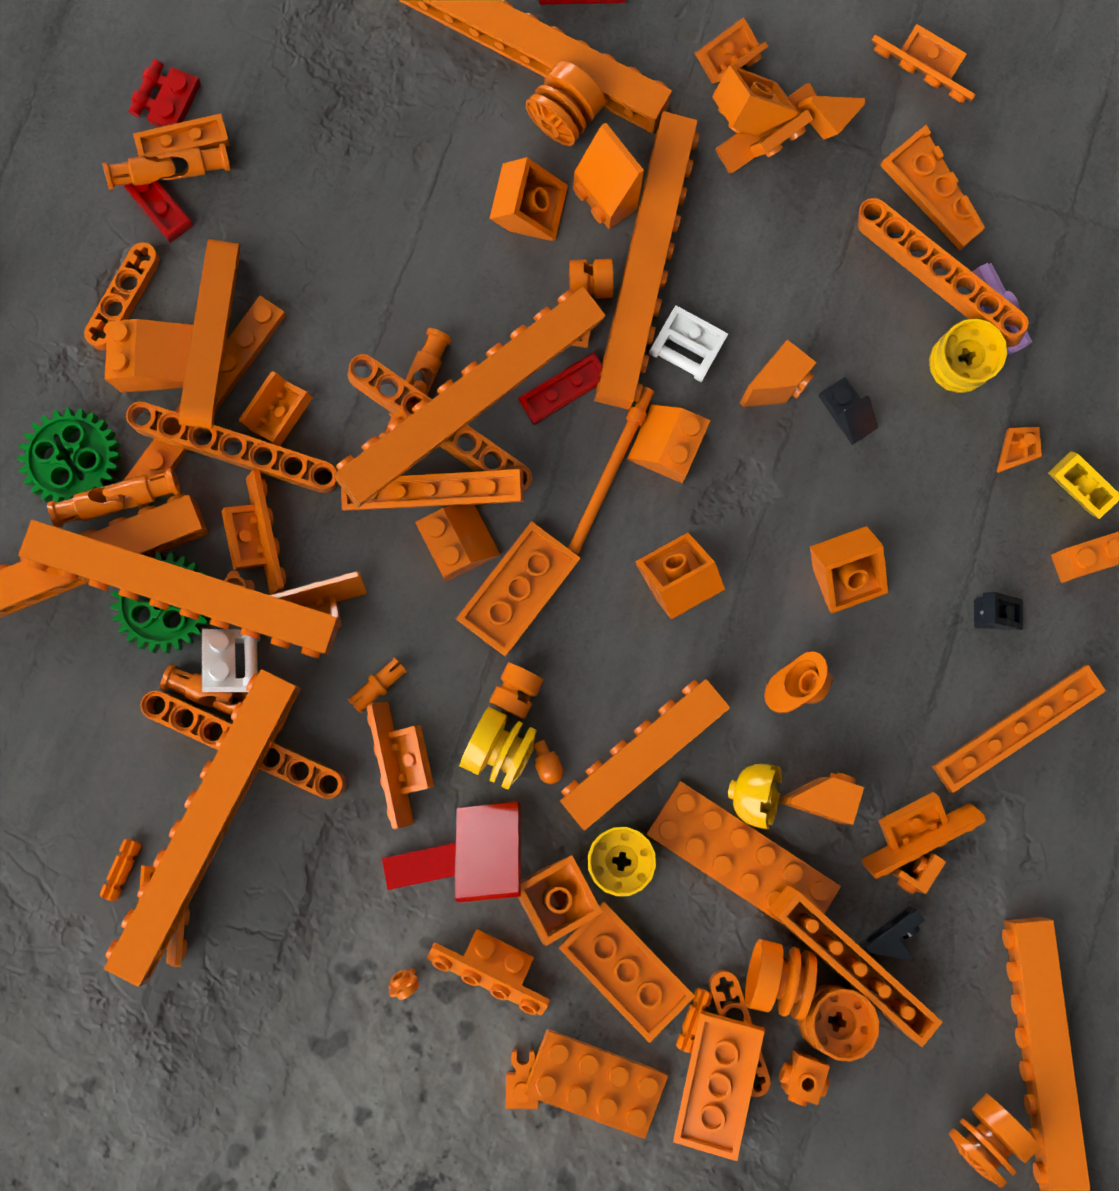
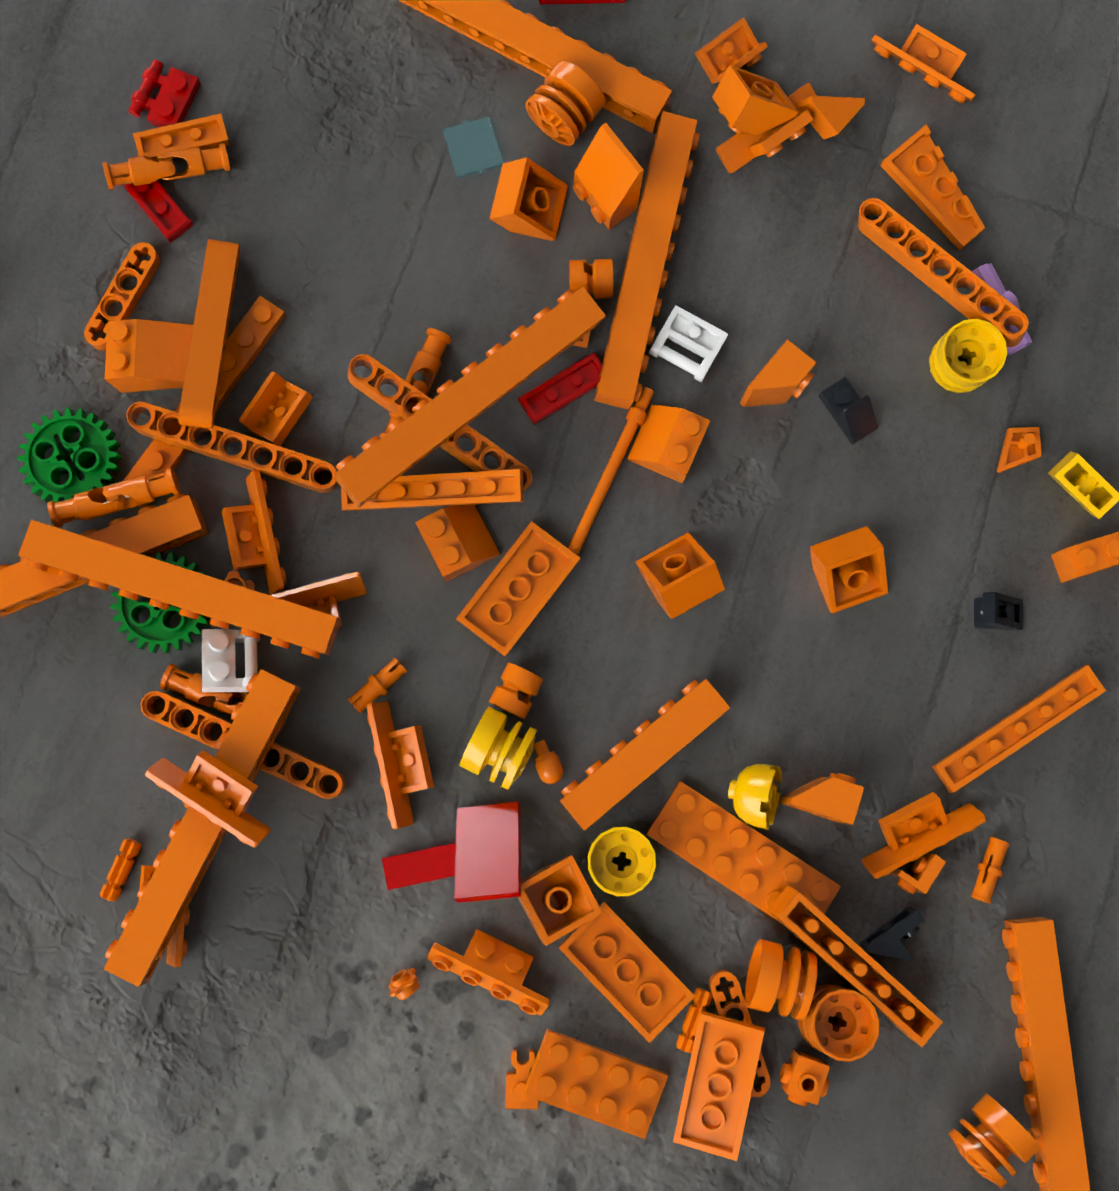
orange piece [764,651,834,713] -> none
none -> orange bracket [145,750,271,848]
none -> clear light blue piece [442,116,503,179]
none -> orange pin [970,837,1010,904]

